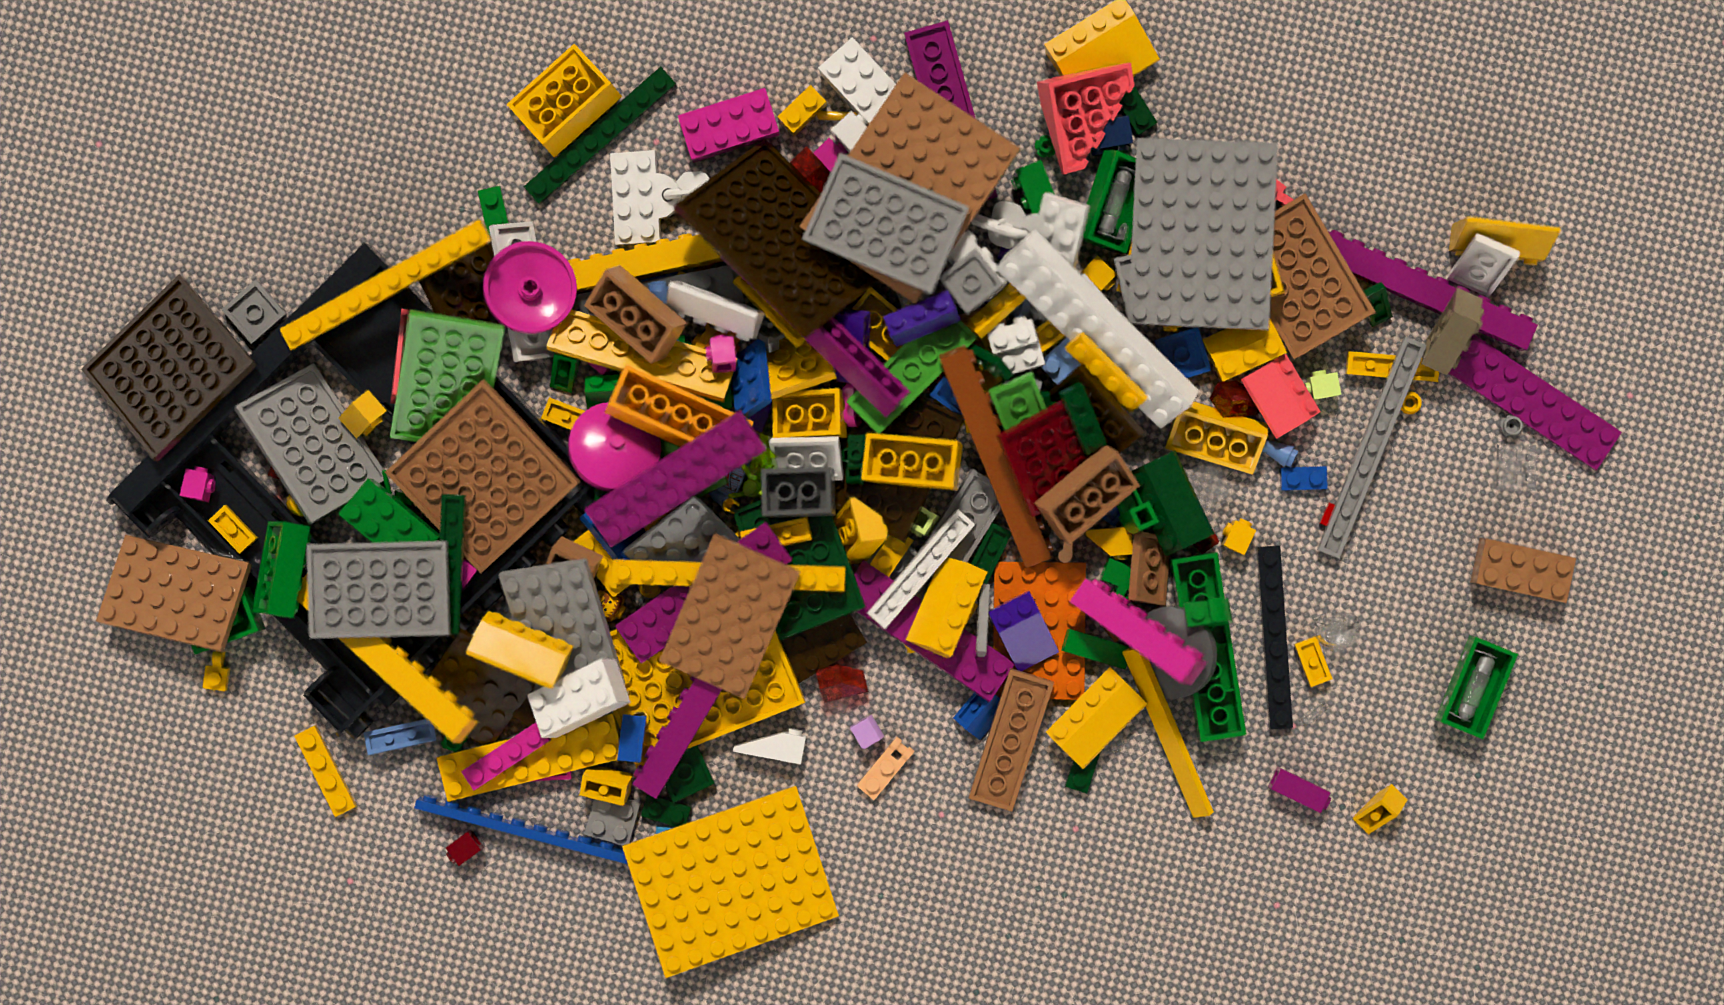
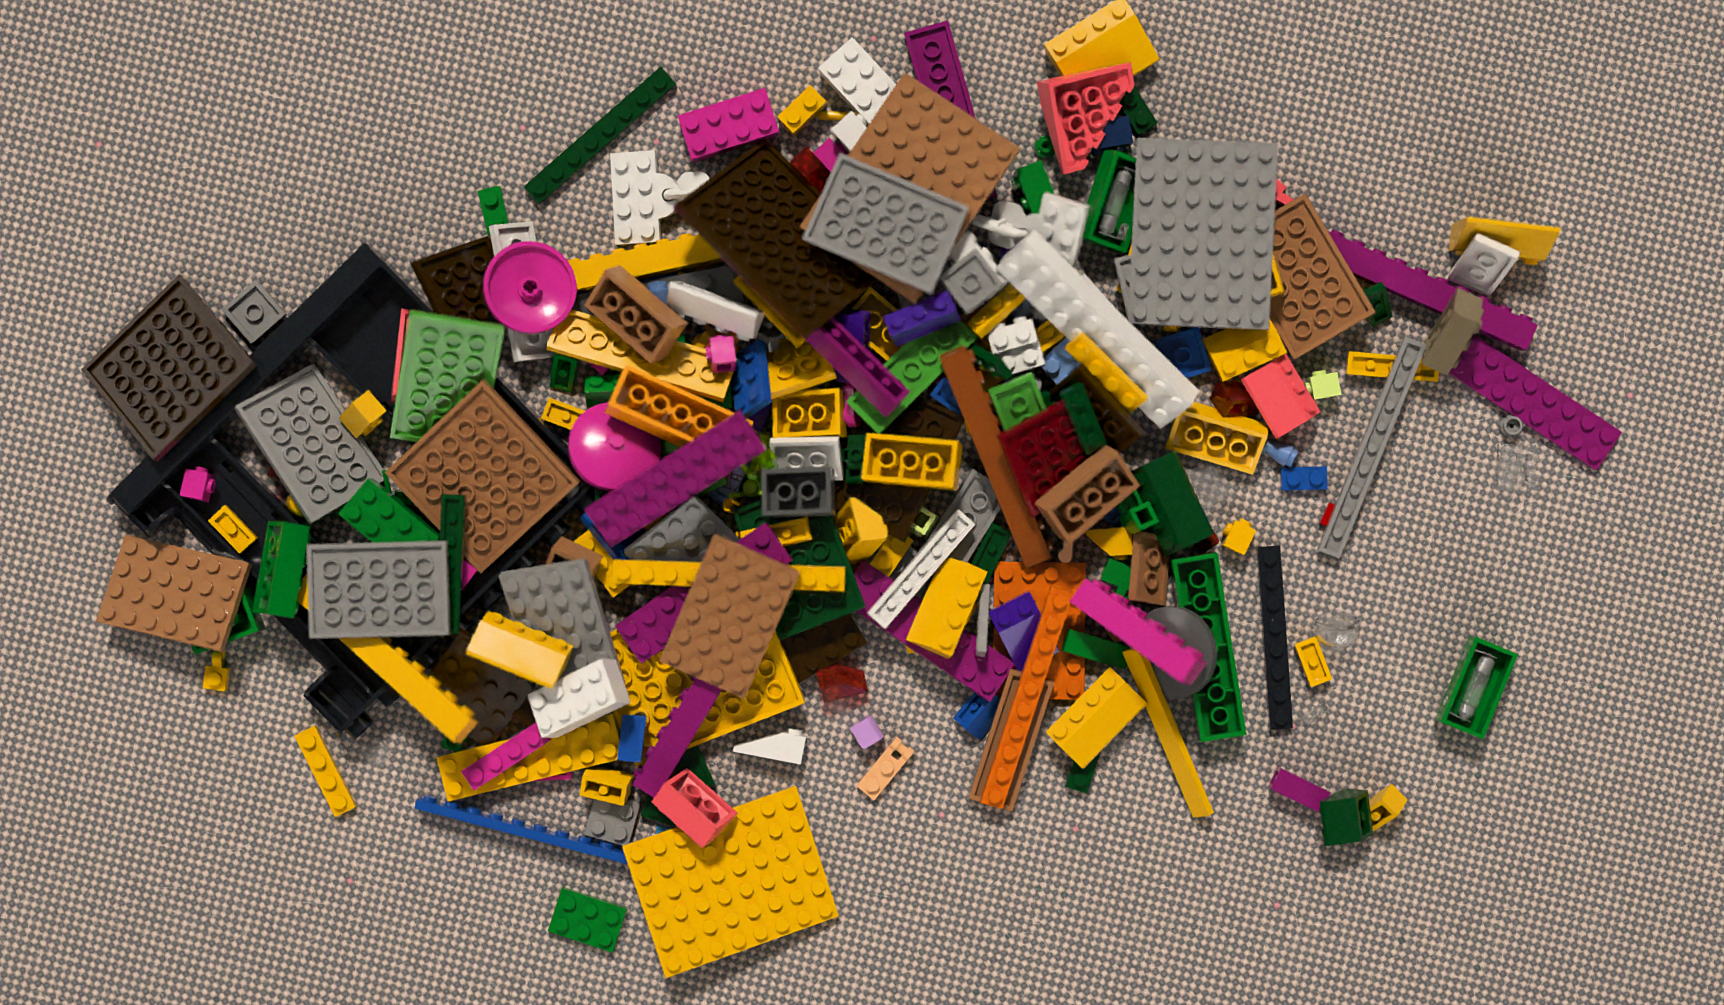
yellow plate [280,219,492,350] -> none
medium blue plate [364,719,436,756] -> none
dark red brick [446,829,484,866] -> none
yellow slope [506,44,622,158] -> none
yellow head [598,589,627,622] -> none
plate [639,584,661,598] -> none
yellow brick [1080,255,1117,292] -> none
green brick [1183,598,1233,628] -> none
yellow plate [1401,392,1422,414] -> none
medium nougat brick [1470,538,1576,603] -> none
none -> green plate [548,887,627,953]
none -> coral slope [652,768,738,848]
none -> orange plate [980,585,1074,809]
none -> dark green slope [1319,788,1373,846]

